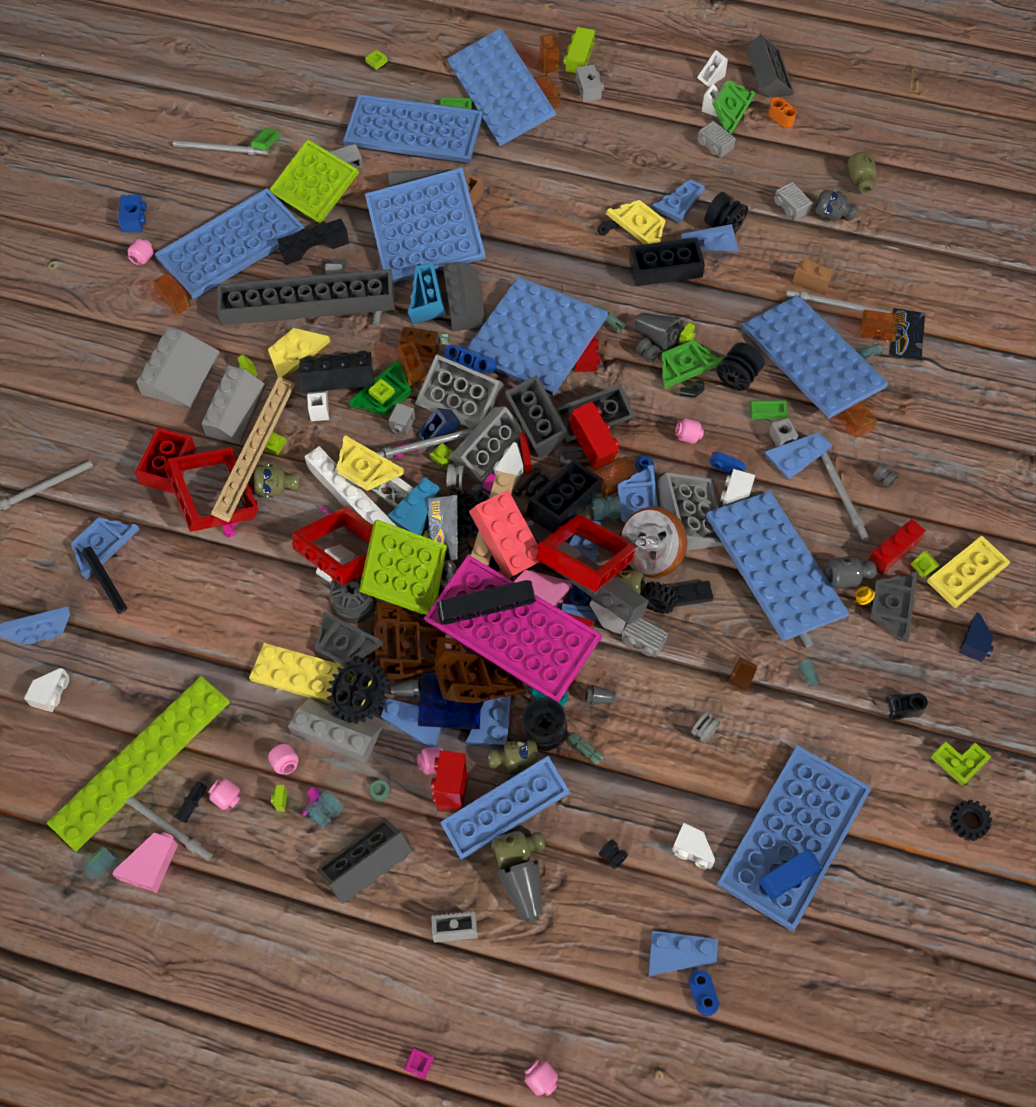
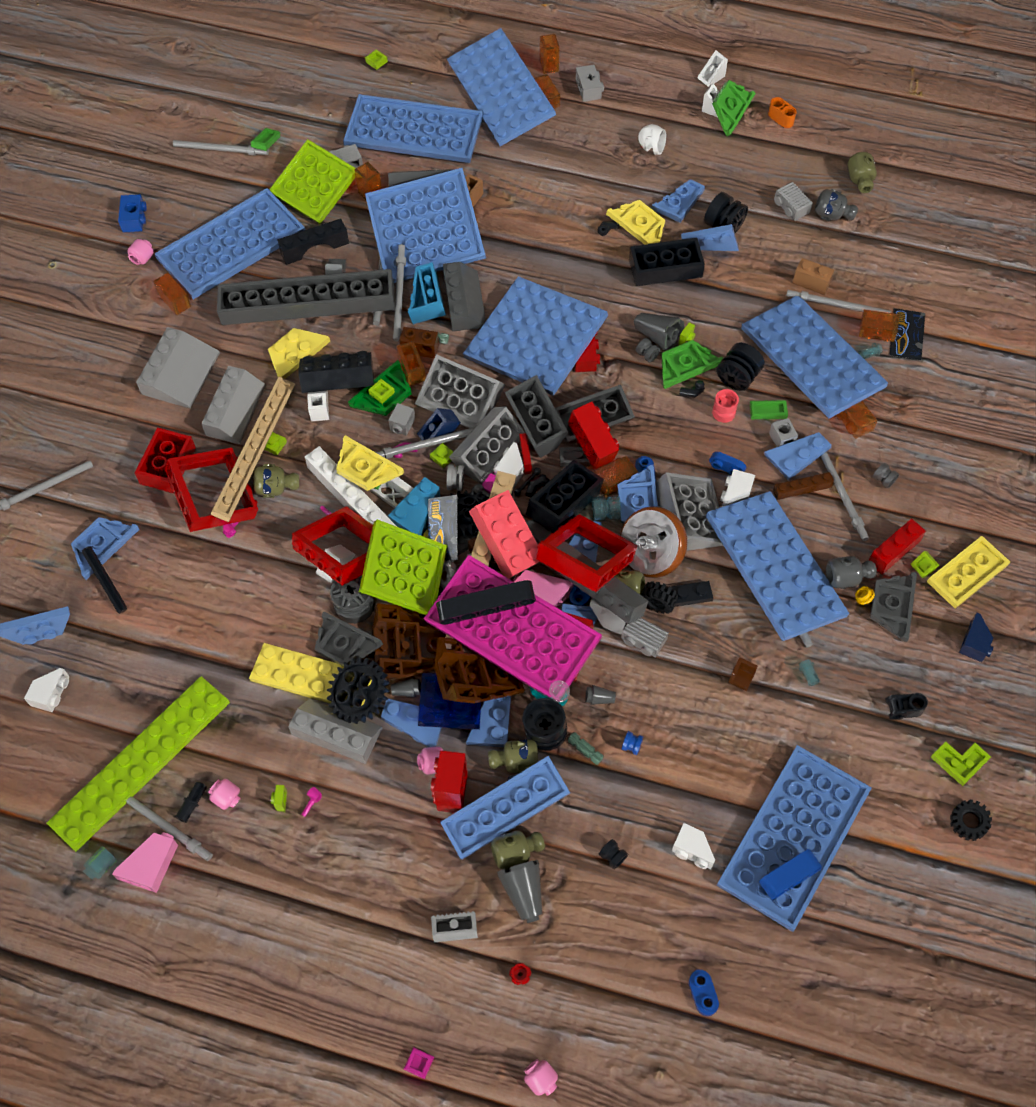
lime plate [237,354,258,377] -> none
bright pink head [268,744,299,775] -> none
clear light blue wheel [304,789,345,829] -> none
dark grey slope [316,818,413,904] -> none
sand green tile [369,779,390,802] -> none
bright green tile [440,97,472,110] -> none
blue beam [444,345,496,374] -> none
lime brick [564,27,595,73] -> none
sand green axle [596,304,625,333] -> none
medium blue wing [648,931,718,977] -> none
bright pink head [675,418,704,444] -> none
light grey wheel [691,711,722,743] -> none
light grey brick [698,121,736,158] -> none
dark grey slope [747,34,794,98] -> none
none -> clear orange brick [354,162,382,201]
none -> light grey bar [393,244,406,341]
none -> red plate [509,963,531,985]
none -> clear tile [549,680,570,702]
none -> blue wheel [621,731,644,755]
none -> white helmet [638,124,666,155]
none -> coral wheel [712,389,739,423]
none -> reddish brown piece [773,472,834,500]

